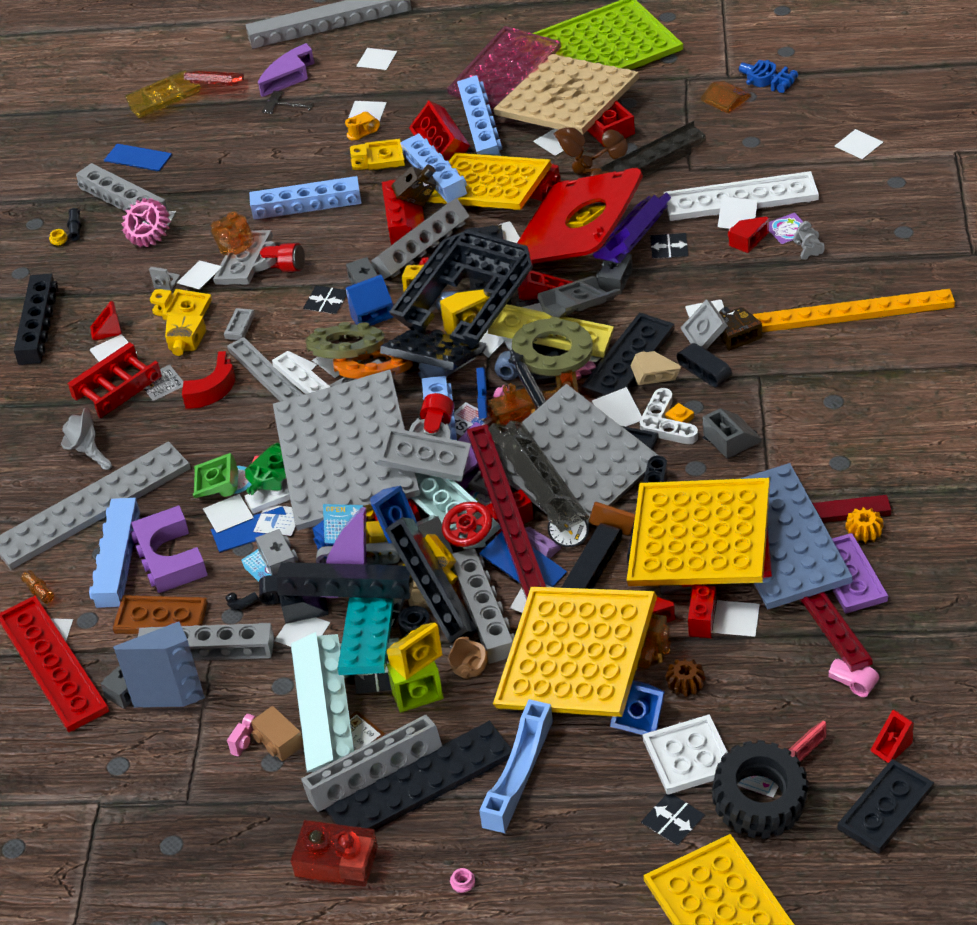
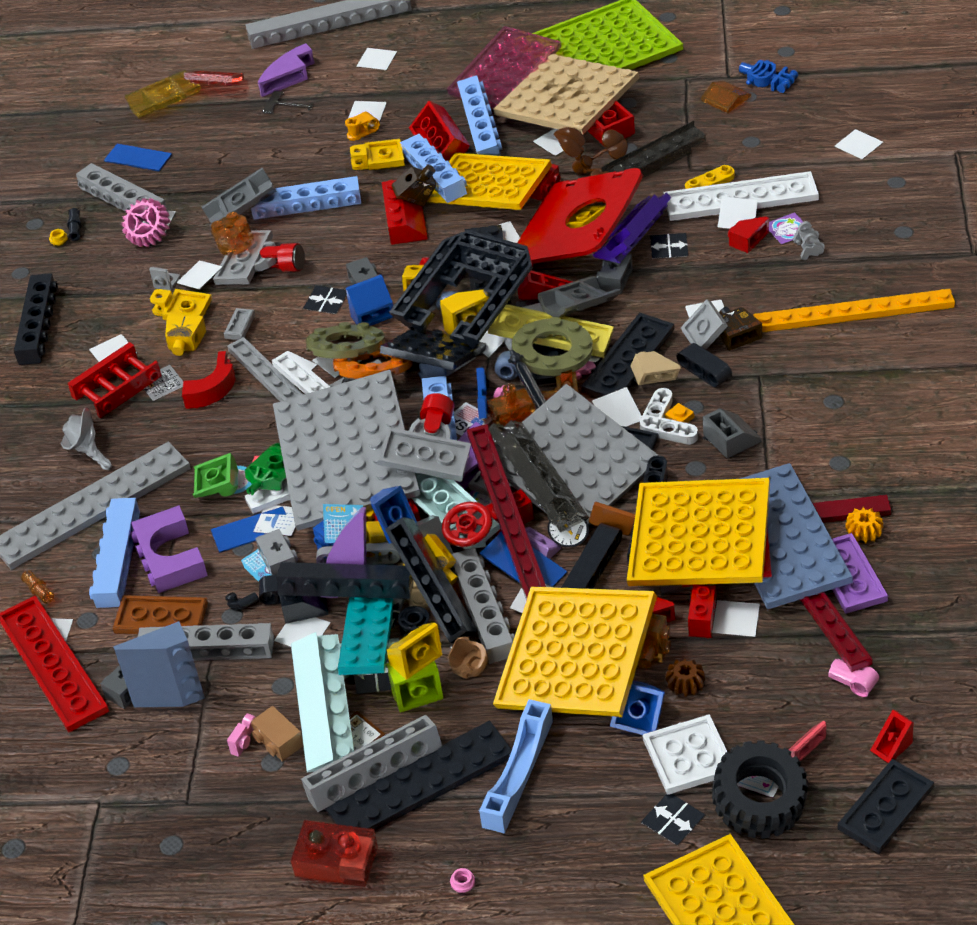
red slope [90,301,122,340] -> none
white sticker [203,494,254,533] -> none
light grey brick [371,198,469,279] -> none
none -> dark grey piece [202,168,277,231]
none -> yellow plate [685,165,735,189]

